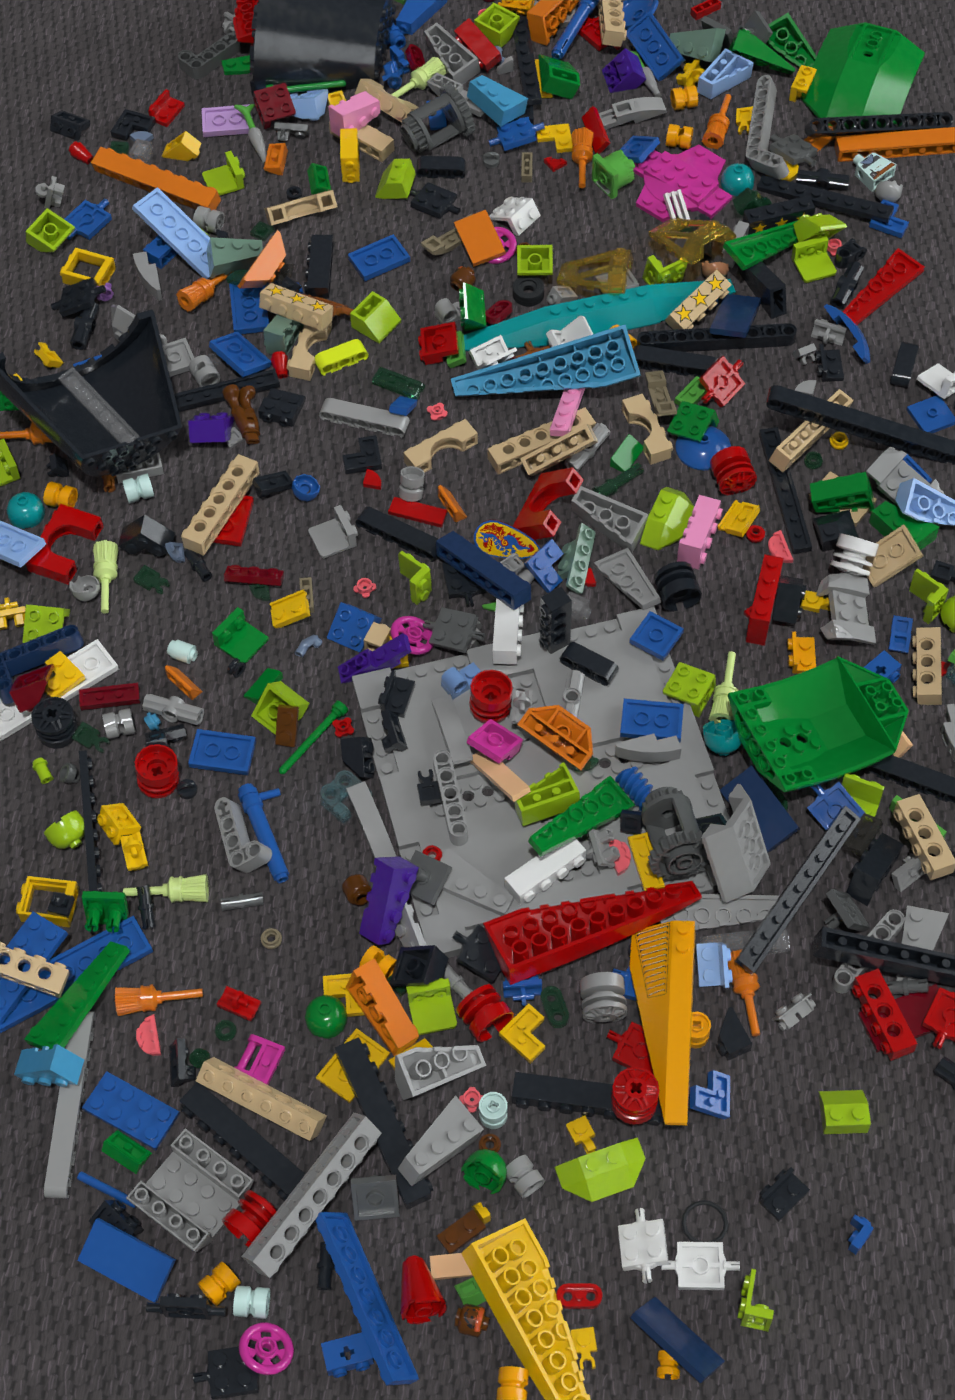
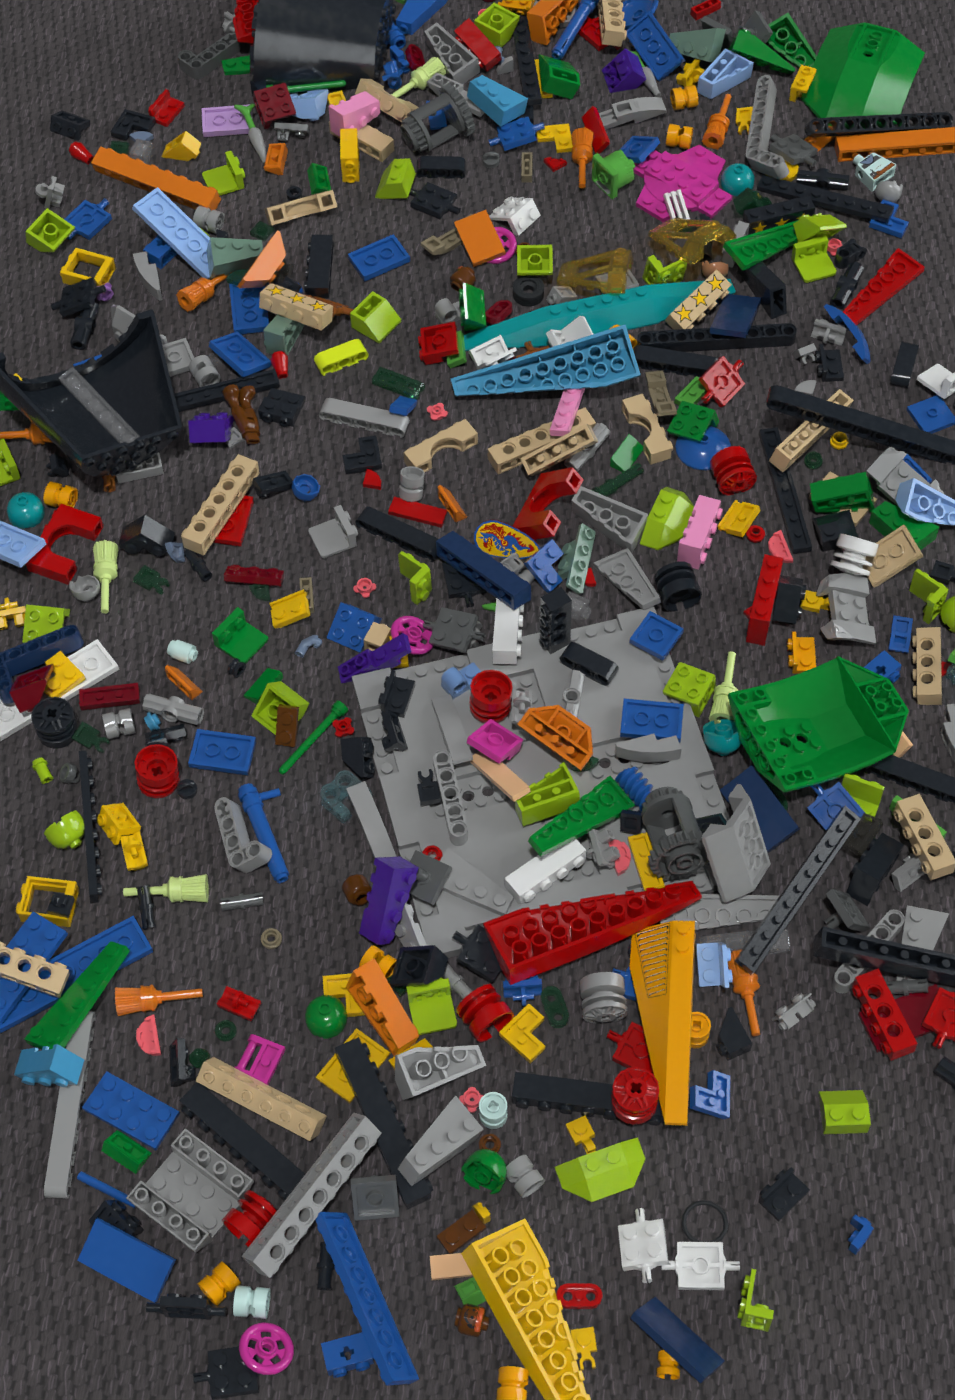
yellow plate [34,342,63,368] -> none
green plate [82,891,130,932] -> none
light aqua wheel [122,473,154,504] -> none
tan arch [287,322,332,381] -> none
red cone [400,1255,446,1324] -> none

